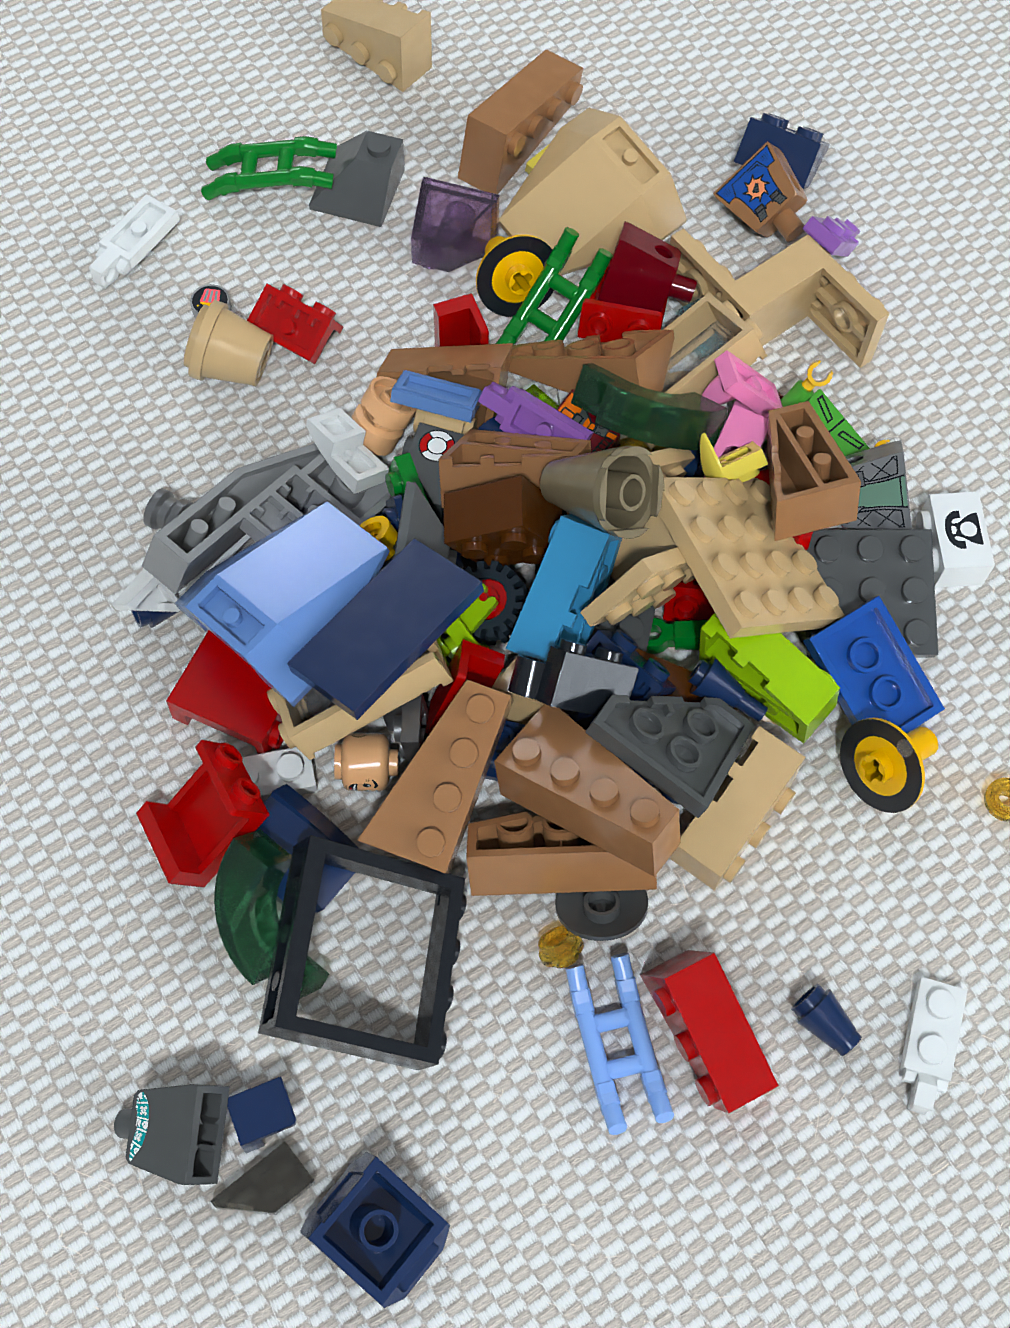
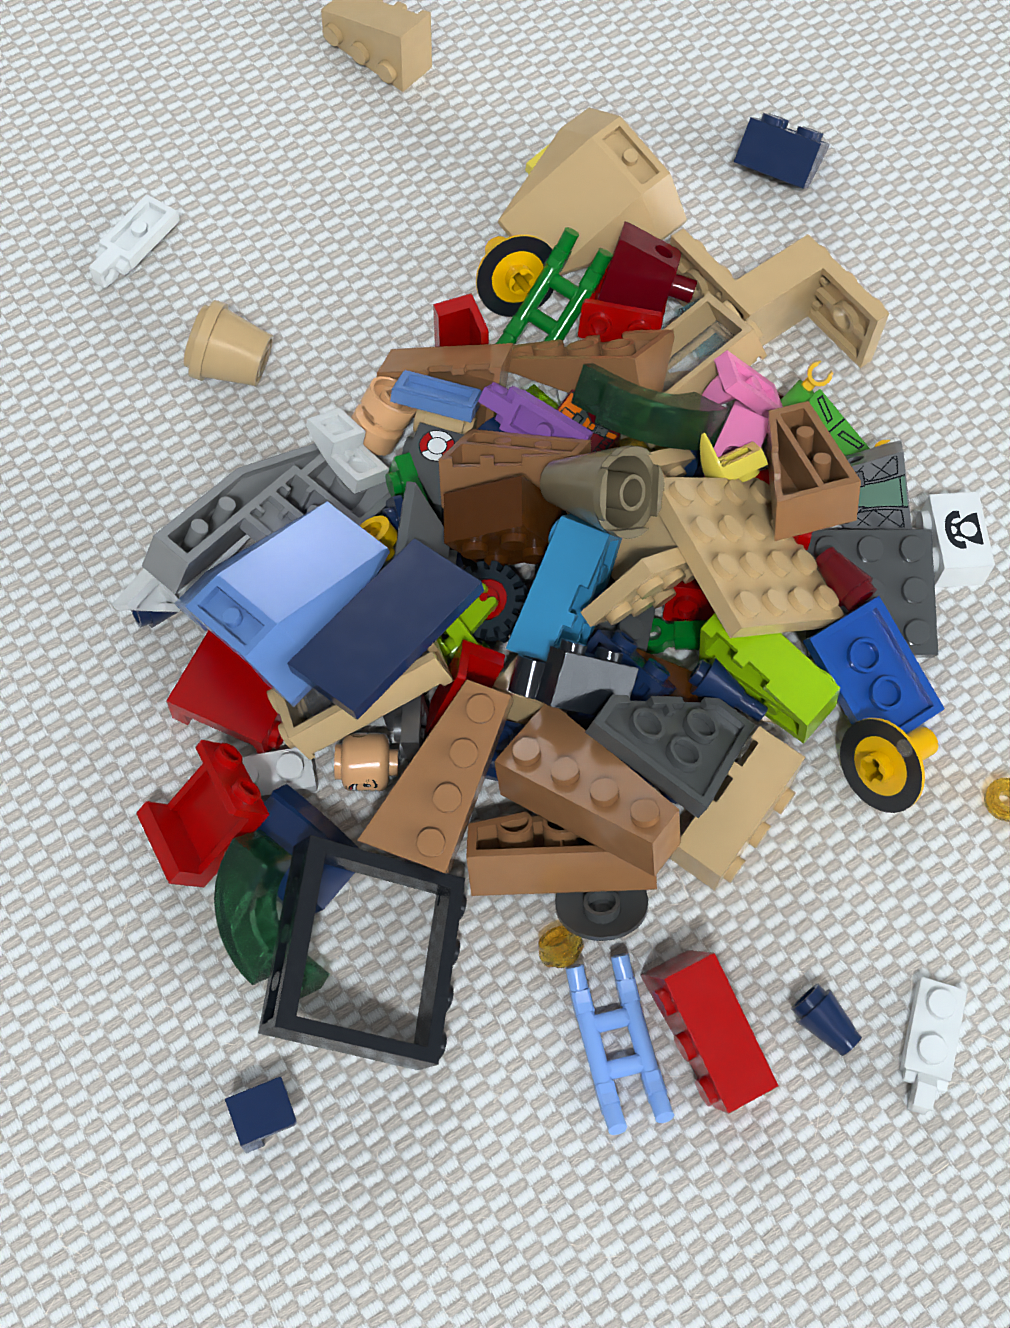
dark grey torso [114,1084,230,1185] -> none
flat silver wheel [143,488,193,529] -> none
tile [190,284,231,318] -> none
green piece [201,136,337,201] -> none
clear smoke tile [211,1141,316,1215] -> none
red bracket [247,283,344,364] -> none
dark blue slope [300,1152,450,1308] -> none
dark grey slope [309,131,405,227] -> none
clear purple slope [411,177,500,272] -> none
medium nougat wedge [458,49,583,198] -> none
torso [713,141,808,242] -> none
medium lavender hinge [802,216,860,257] -> none
none -> dark red cone [815,547,877,612]

